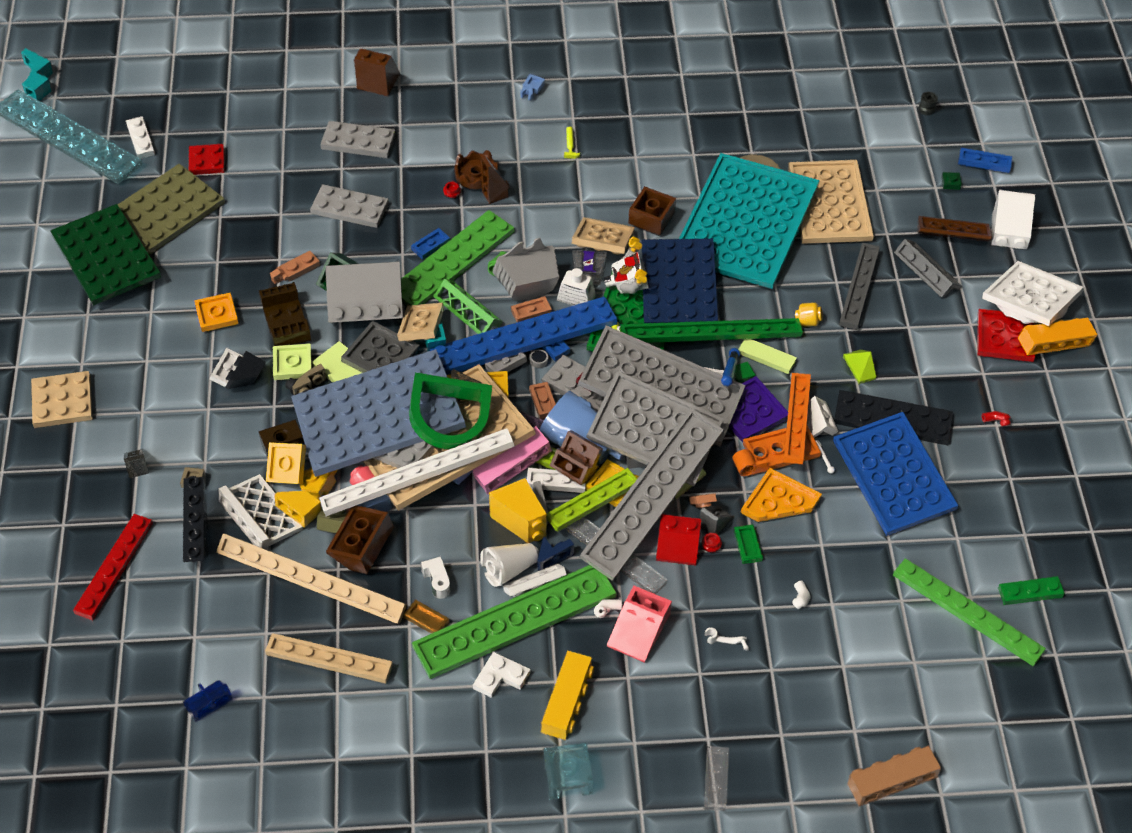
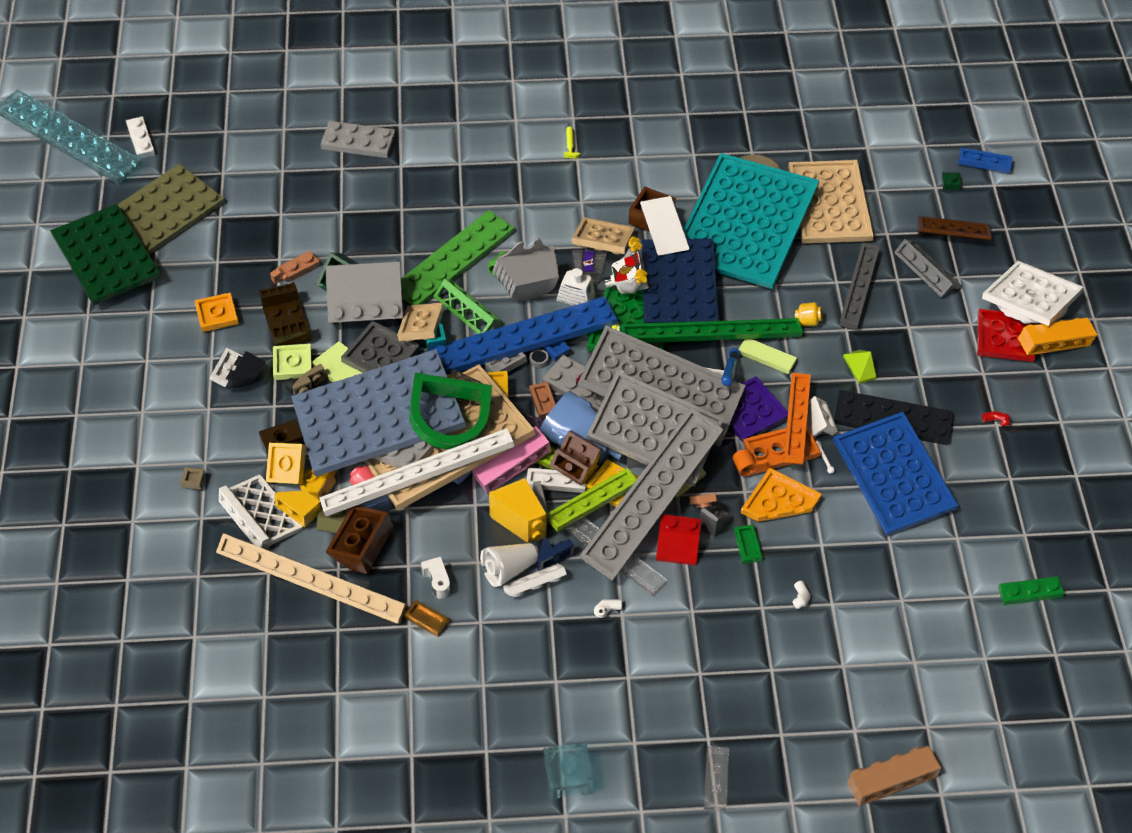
teal arch [21,48,53,103] -> none
tan plate [31,371,93,428] -> none
red plate [73,514,153,620] -> none
clear smoke slope [124,449,149,478] -> none
black slope [183,476,209,562] -> none
clear blue panel [183,680,233,722] -> none
red plate [189,144,224,175] -> none
tan plate [265,633,393,683] -> none
light grey plate [310,184,389,228] -> none
reddish brown slope [354,48,400,96] -> none
blue plate [411,228,450,260] -> none
bright green plate [412,565,616,679] -> none
red plate [443,182,461,198] -> none
reddish brown plate [454,150,498,189] -> none
white plate [473,652,530,698] -> none
reddish brown slope [481,155,510,204] -> none
nougat plate [511,296,552,322] -> none
medium blue plate [520,74,545,100] -> none
yellow brick [541,651,594,740] -> none
slope [607,586,672,663] -> none
red plate [702,533,722,552] -> none
white piece [705,628,749,650] -> none
green tile [734,362,756,383] -> none
bright green plate [893,558,1046,666] -> none
pearl dark grey wheel [918,92,938,115] -> none
white slope [991,190,1035,249] -> none
none -> white sticker [640,196,689,255]

